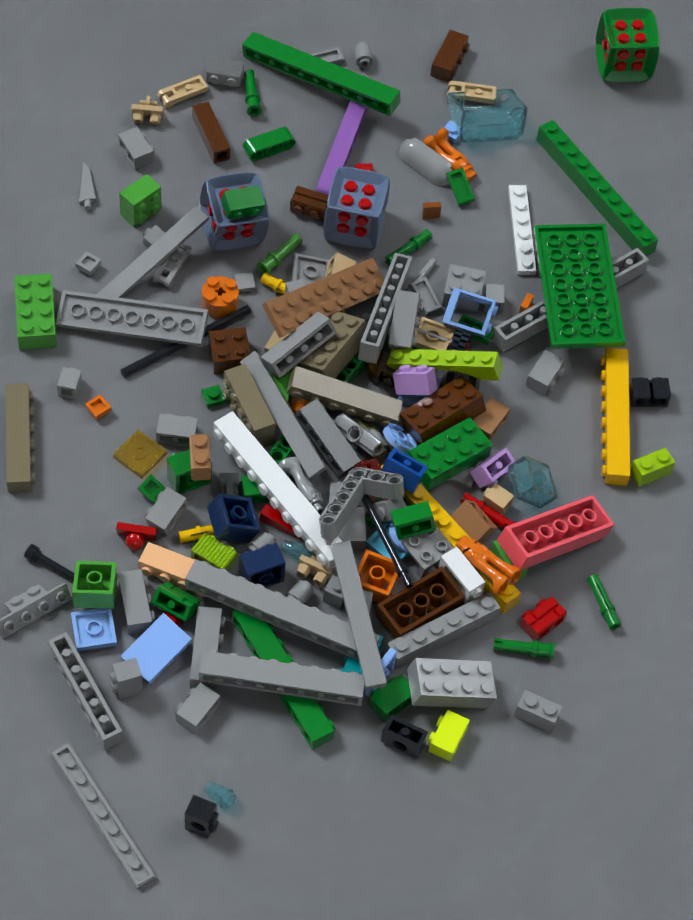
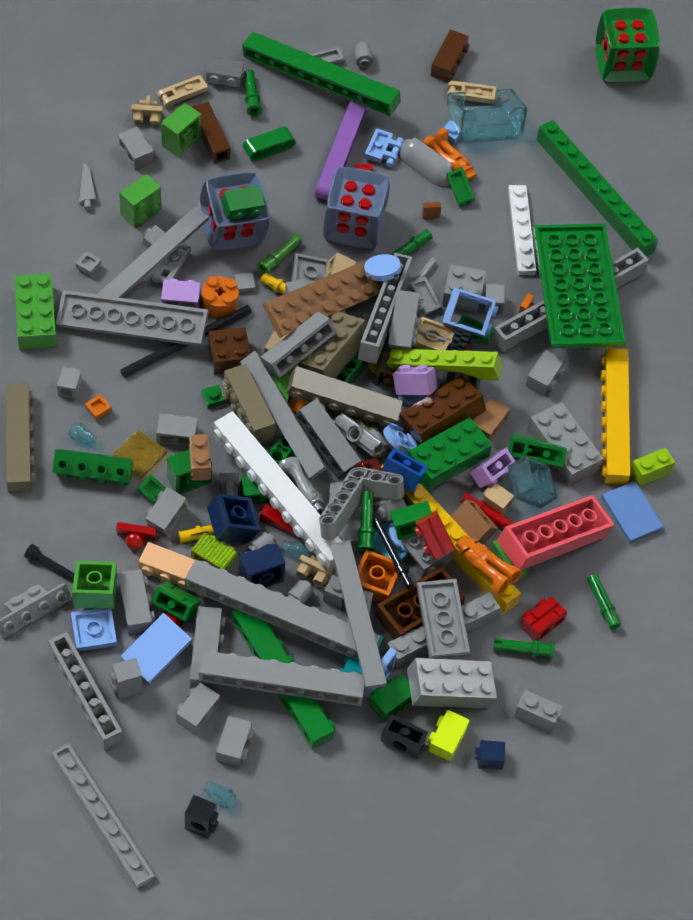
reddish brown brick [290,186,328,221] -> none
white window [439,547,485,605] -> none
black piece [629,377,671,407] -> none
none -> green brick [52,449,134,486]
none -> clear light blue cone [68,421,98,446]
none -> bright green brick [161,103,201,157]
none -> lavender brick [161,279,201,308]
none -> light grey brick [216,716,255,767]
none -> green pin [357,491,375,552]
none -> light blue plate [364,128,404,167]
none -> light blue tile [364,254,401,281]
none -> red brick [414,511,455,559]
none -> light grey plate [416,579,470,659]
none -> dark blue brick [474,740,505,769]
none -> green slope [508,434,567,467]
none -> light grey brick [528,402,604,486]
none -> medium blue tile [601,481,664,543]

